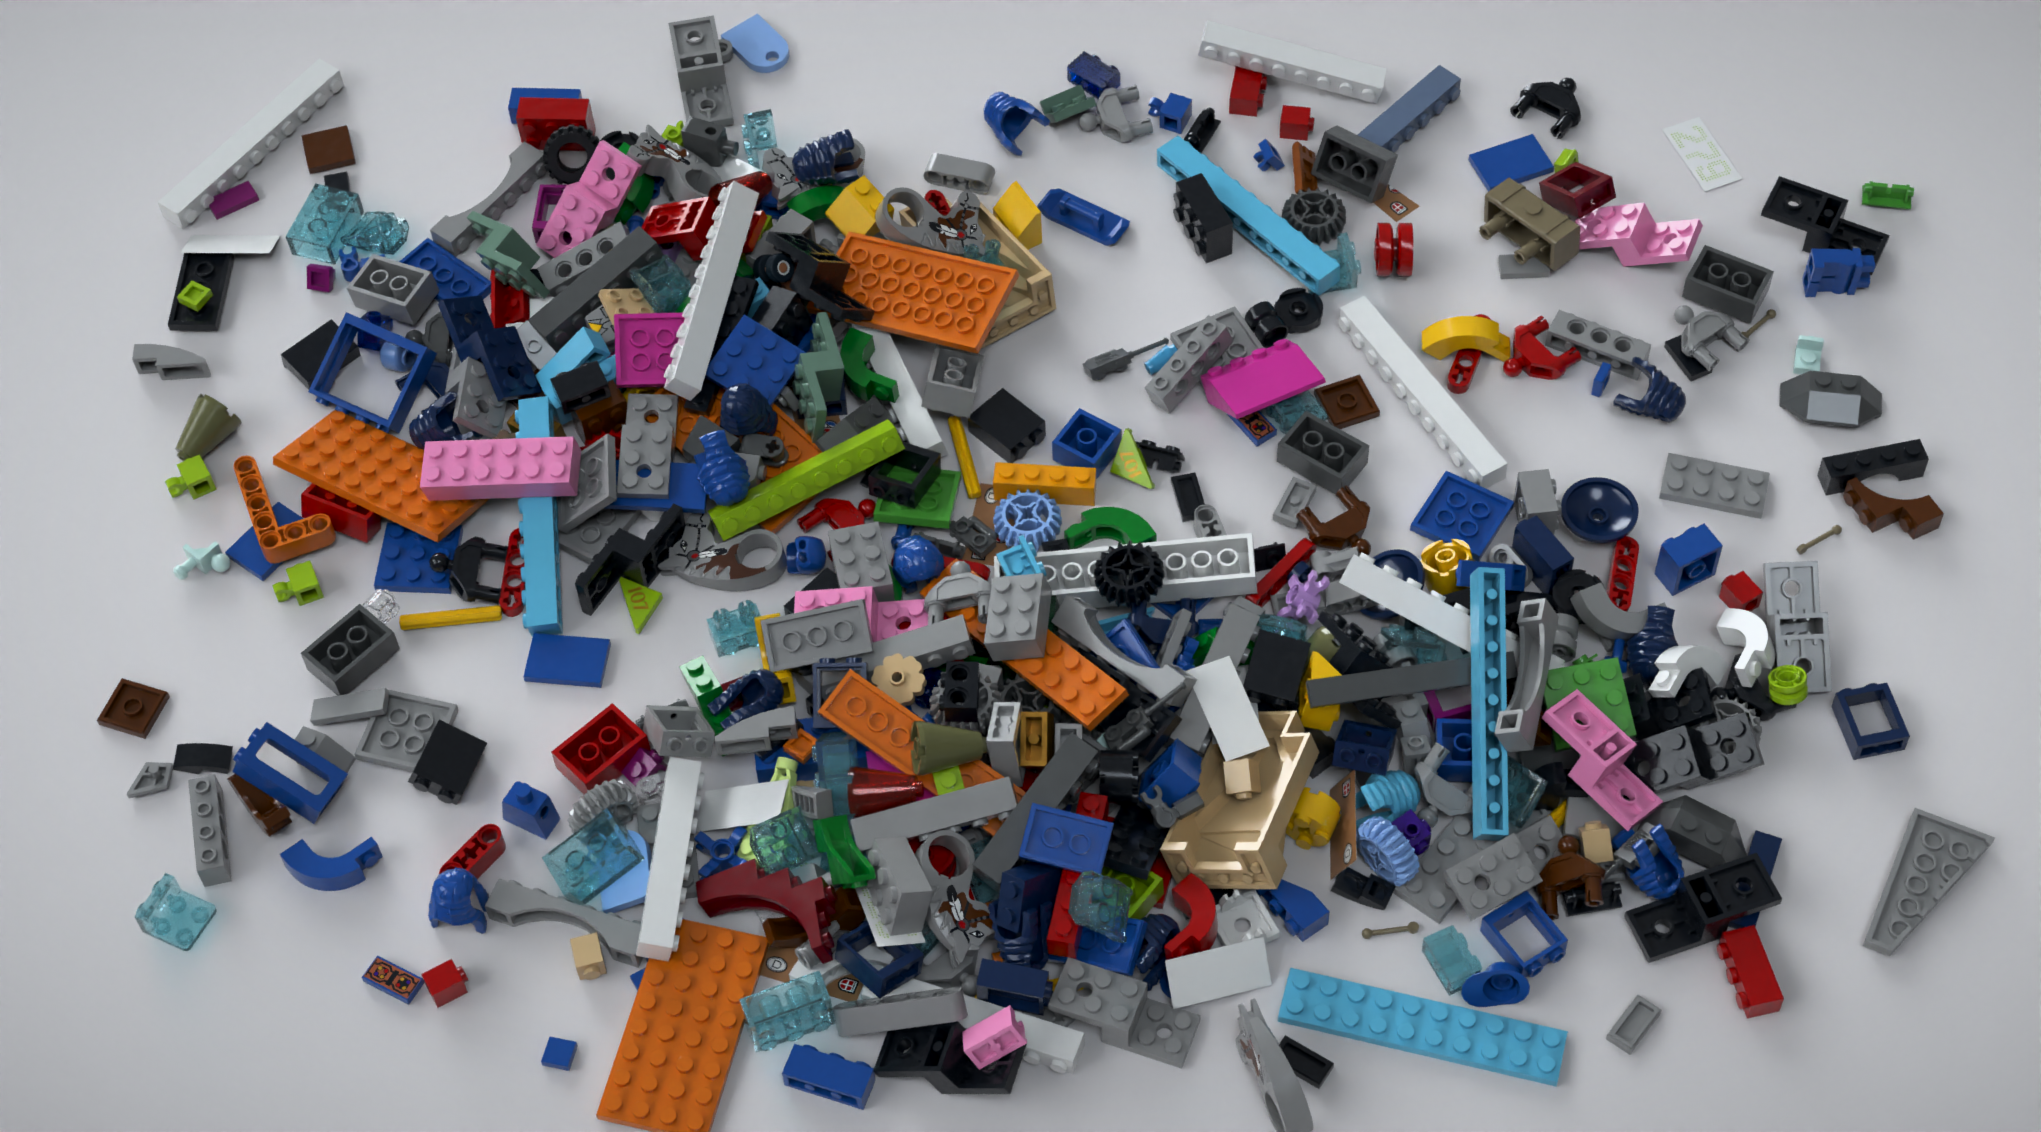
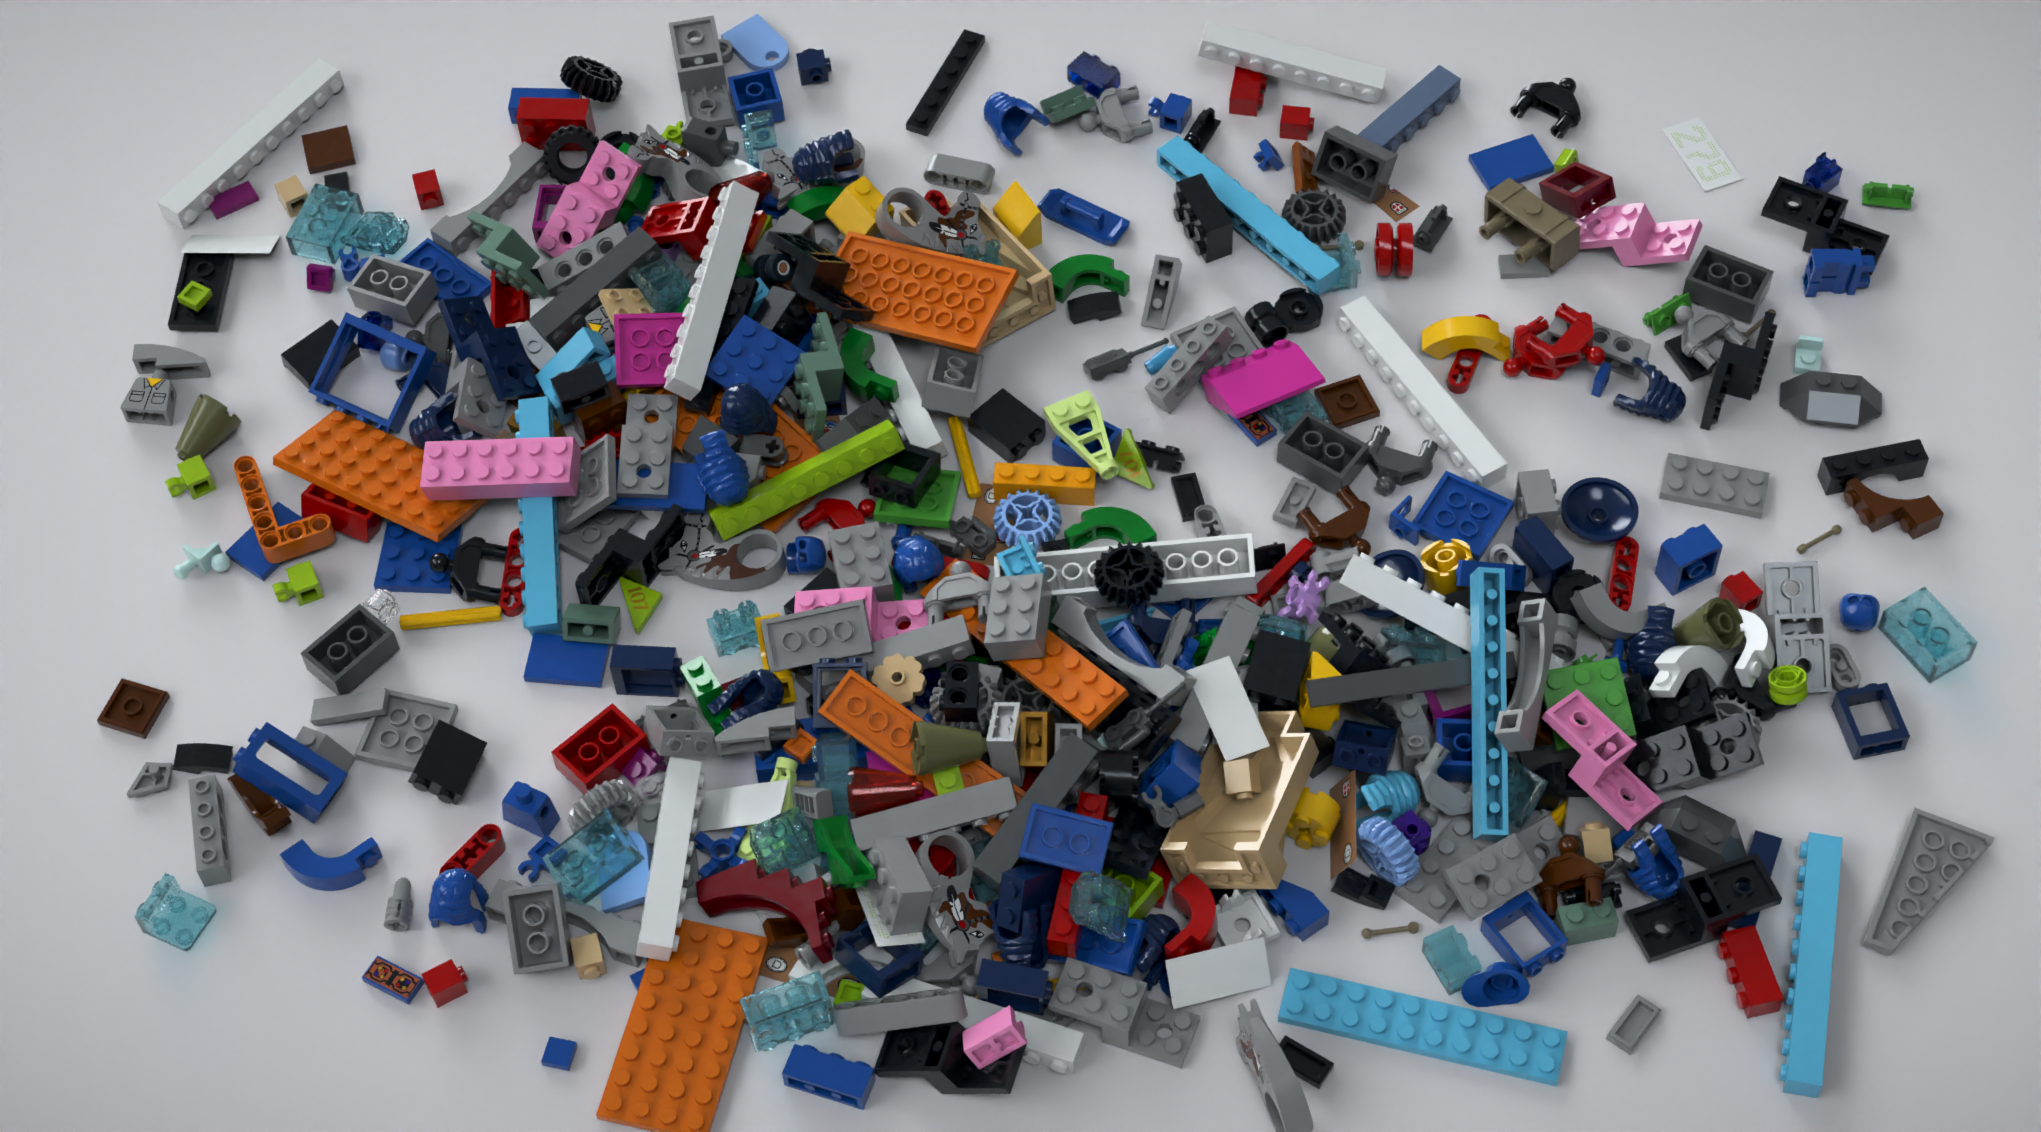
none -> light grey torso [120,370,176,426]
none -> tan brick [274,175,312,218]
none -> light grey hinge [384,877,413,932]
none -> red brick [412,169,444,210]
none -> light grey brick [502,881,574,975]
none -> blue plate [518,834,567,883]
none -> black gear [560,56,623,102]
none -> sand green brick [562,603,621,644]
none -> dark blue window [610,644,685,697]
none -> blue brick [727,68,785,129]
none -> dark blue brick [796,48,832,86]
none -> lime tile [833,979,865,1006]
none -> black plate [906,29,985,136]
none -> yellowish green plate [1043,390,1120,480]
none -> green arch [1049,254,1130,304]
none -> black slope [1067,292,1122,325]
none -> light grey slope [1141,254,1182,330]
none -> dark tan hinge [1317,240,1364,251]
none -> dark grey connector [1366,425,1438,495]
none -> blue bracket [1389,495,1421,546]
none -> dark grey hinge [1413,204,1453,252]
none -> red connector [1525,303,1606,368]
none -> sand green brick [1554,897,1619,946]
none -> bright green hinge [1642,292,1692,336]
none -> olive cone [1672,597,1744,650]
none -> black bracket [1700,312,1778,431]
none -> medium azure brick [1779,832,1843,1098]
none -> clear blue brick [1802,152,1843,193]
none -> light grey plate [1829,644,1861,691]
none -> blue helmet [1839,593,1880,632]
none -> clear light blue brick [1878,586,1977,683]

